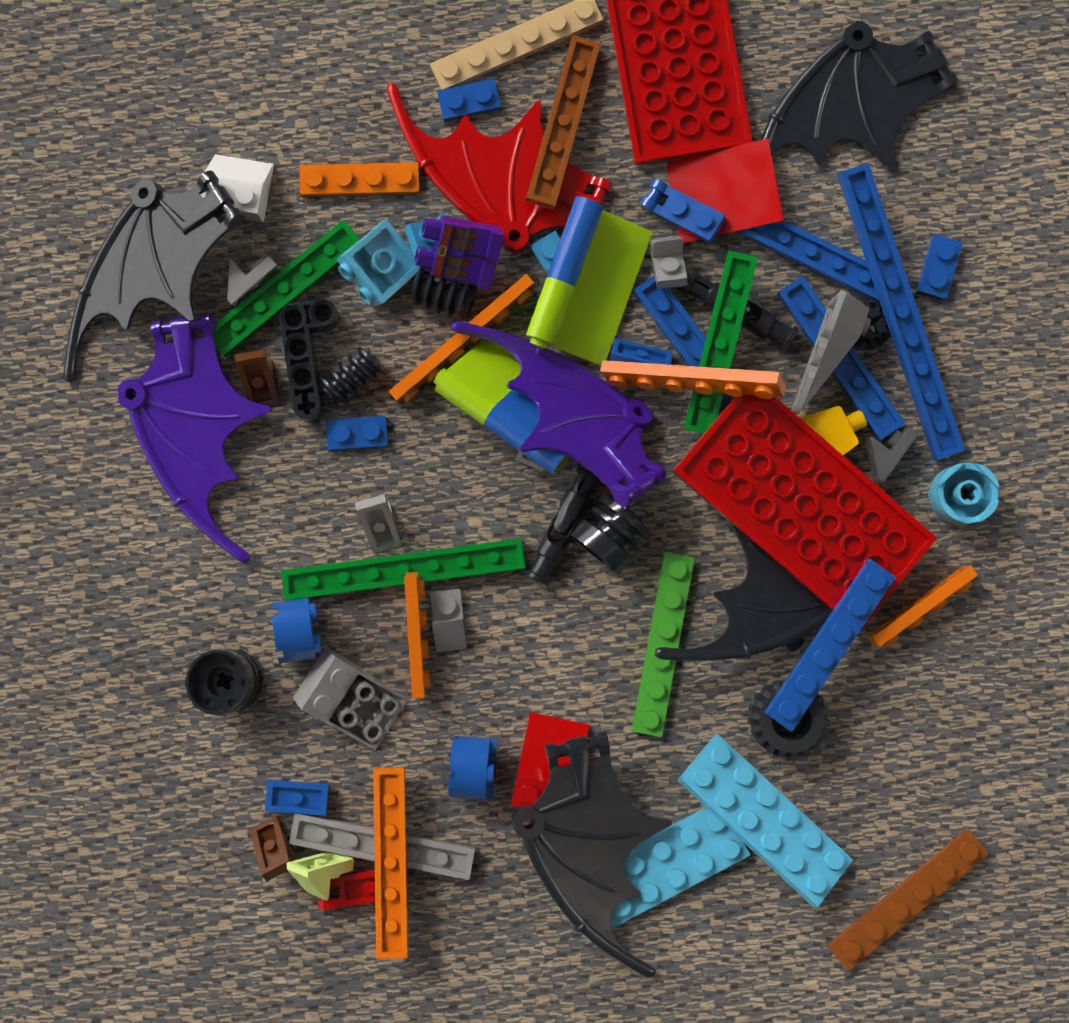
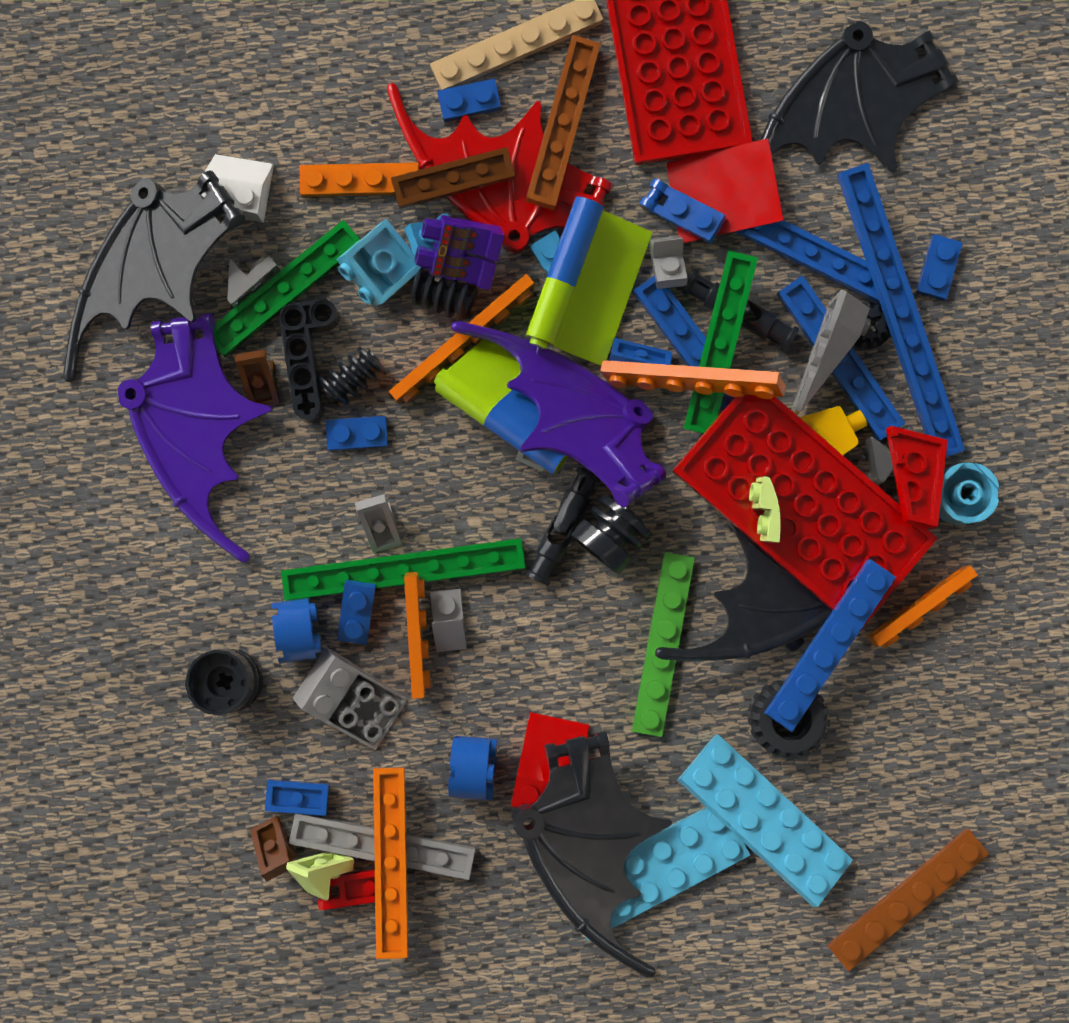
none -> blue plate [337,580,376,645]
none -> reddish brown plate [391,147,515,209]
none -> yellowish green slope [749,476,780,543]
none -> red wing [886,426,948,529]

